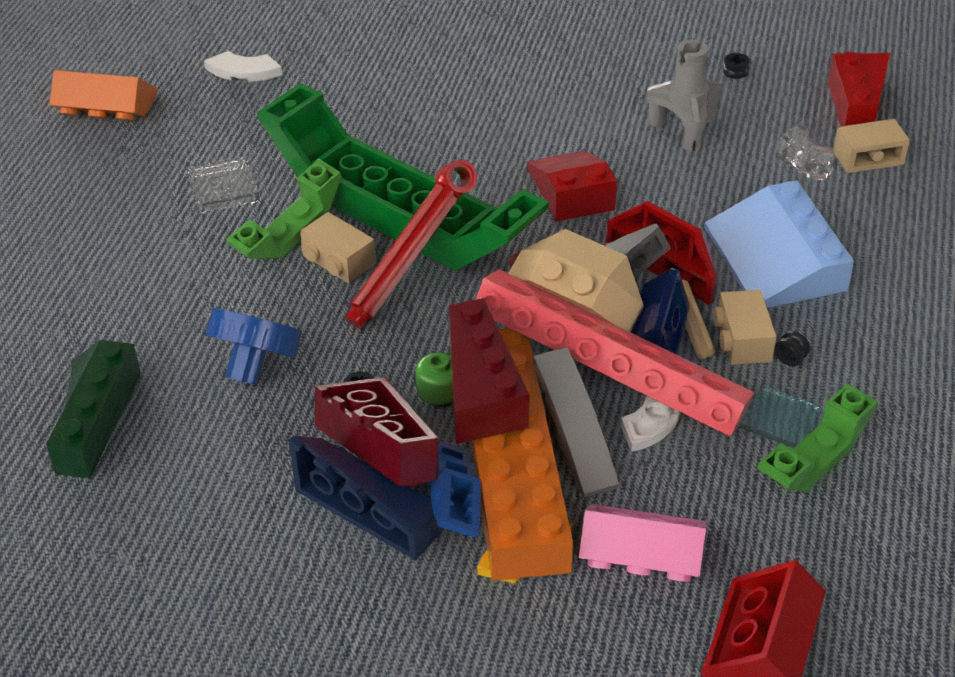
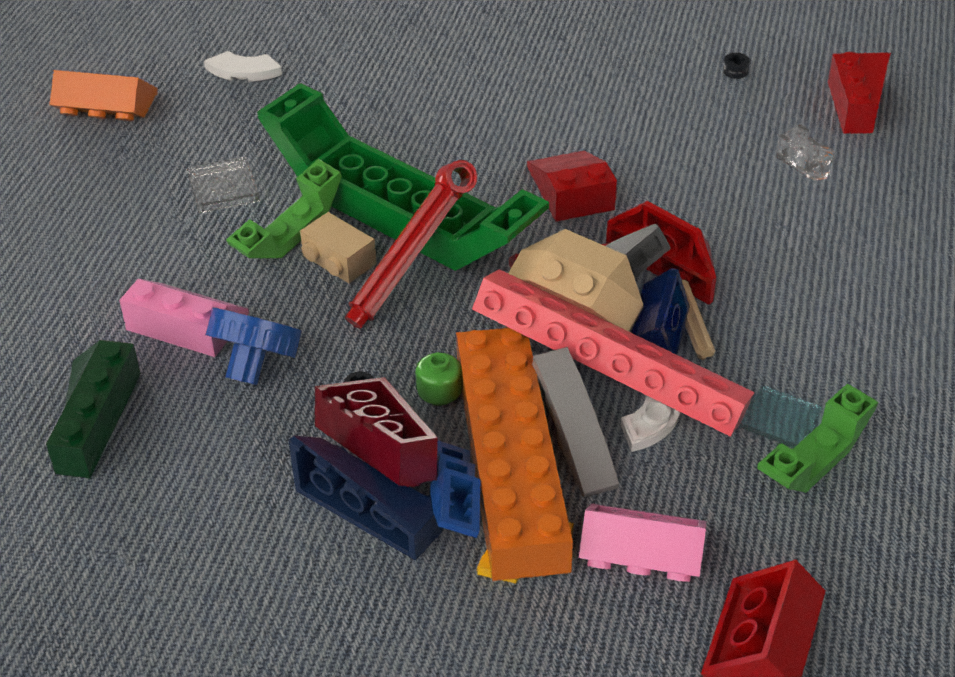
dark red wedge [449,298,530,444] -> none
light grey wheel [647,39,722,151] -> none
light blue slope [704,180,854,308] -> none
tan brick [713,289,776,365] -> none
black bush [774,331,811,367] -> none
tan brick [833,119,910,173] -> none
none -> bright pink slope [119,279,249,357]

